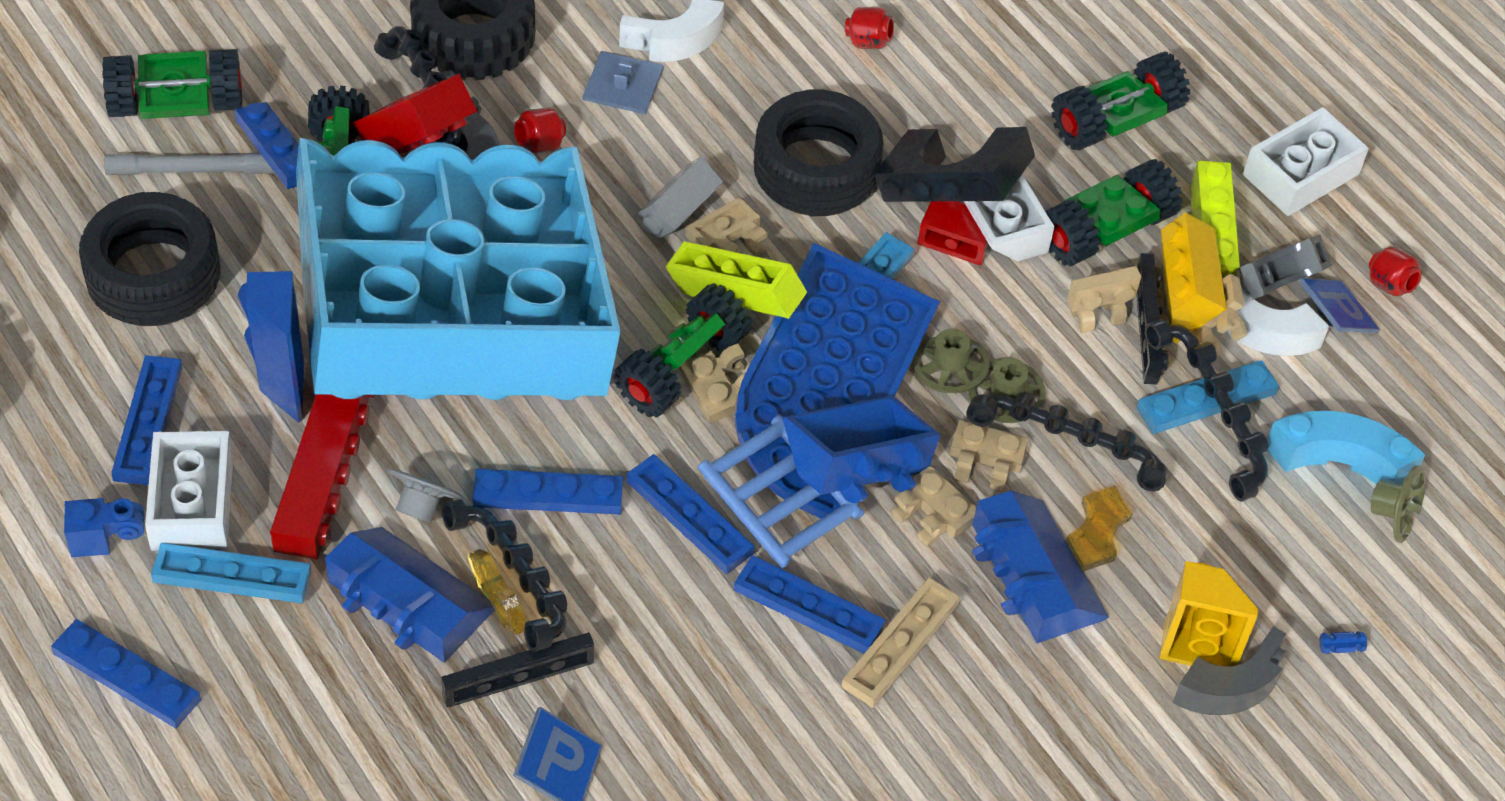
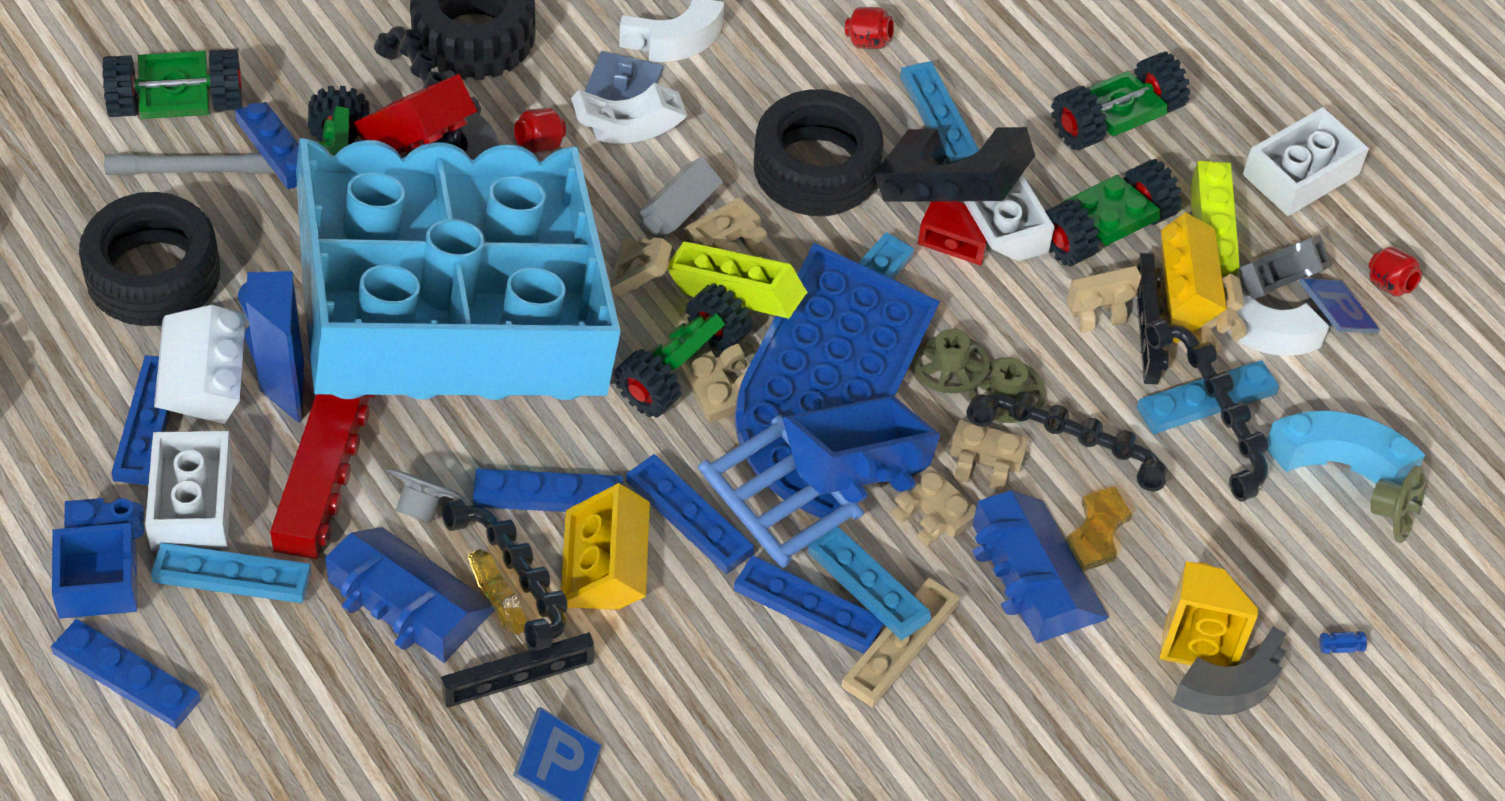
none -> blue piece [52,523,137,619]
none -> white slope [154,305,246,424]
none -> yellow slope [561,483,650,610]
none -> white arch [571,83,687,144]
none -> tan wing [610,237,672,297]
none -> dark azure plate [807,526,931,641]
none -> dark azure plate [900,61,979,165]

